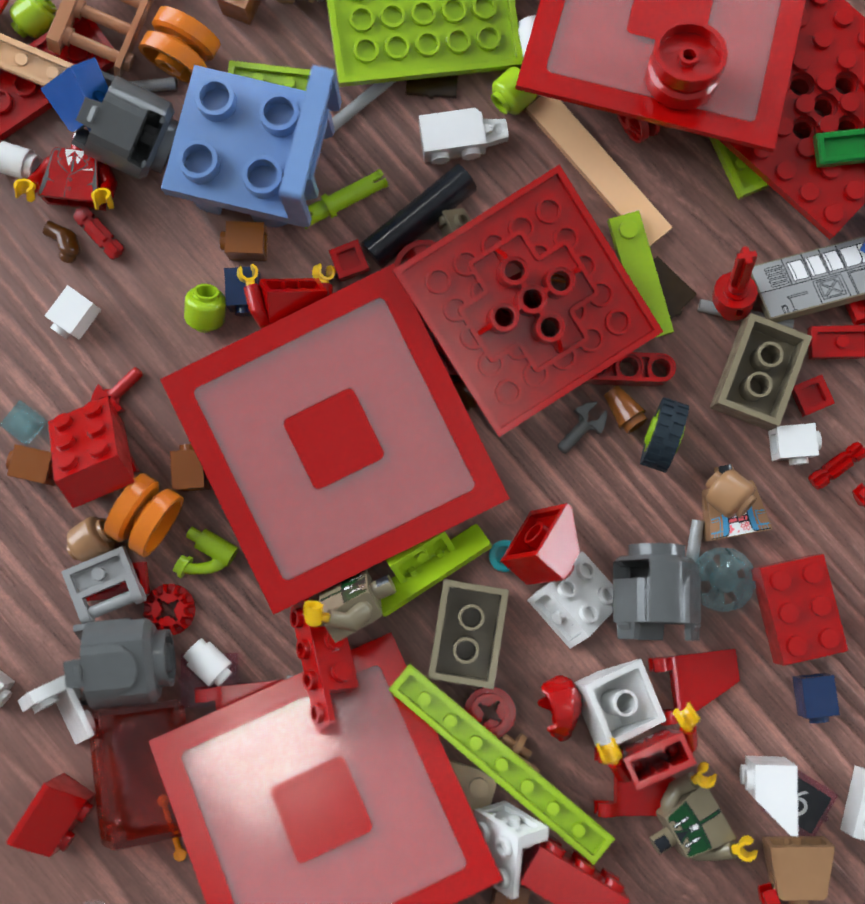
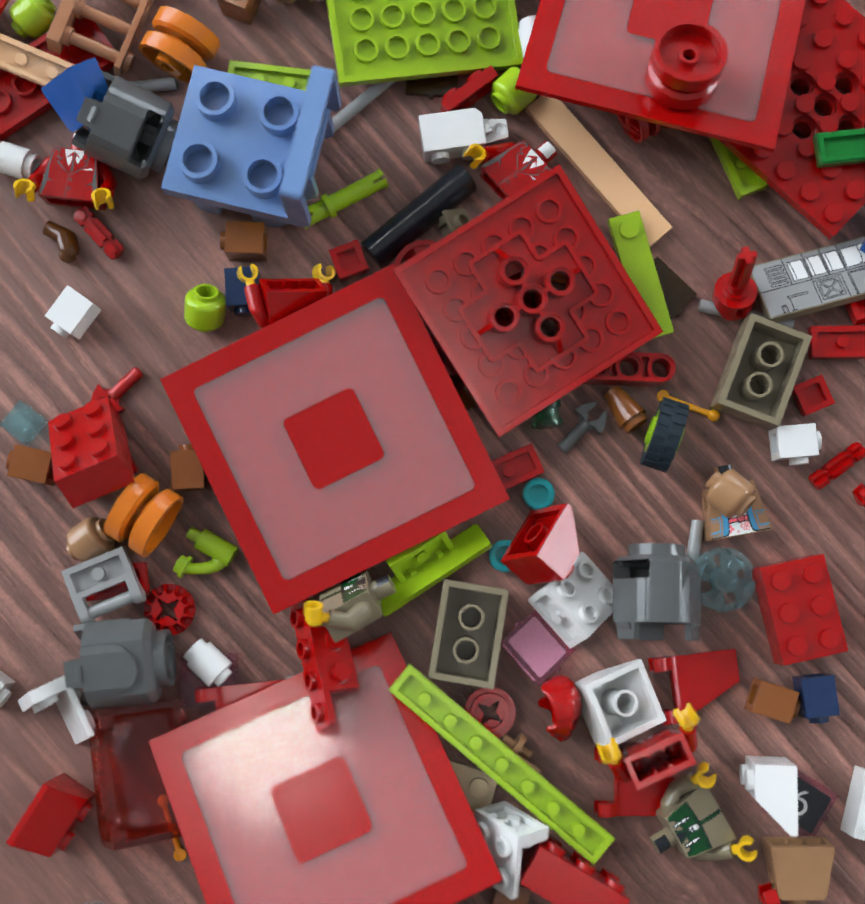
none -> red plate [441,65,499,112]
none -> red torso [463,140,557,200]
none -> red plate [492,443,545,490]
none -> clear pink piece [501,610,575,686]
none -> teal tile [522,478,555,510]
none -> clear green wheel [531,399,563,429]
none -> light orange hinge [656,390,720,422]
none -> dark orange brick [744,677,801,724]

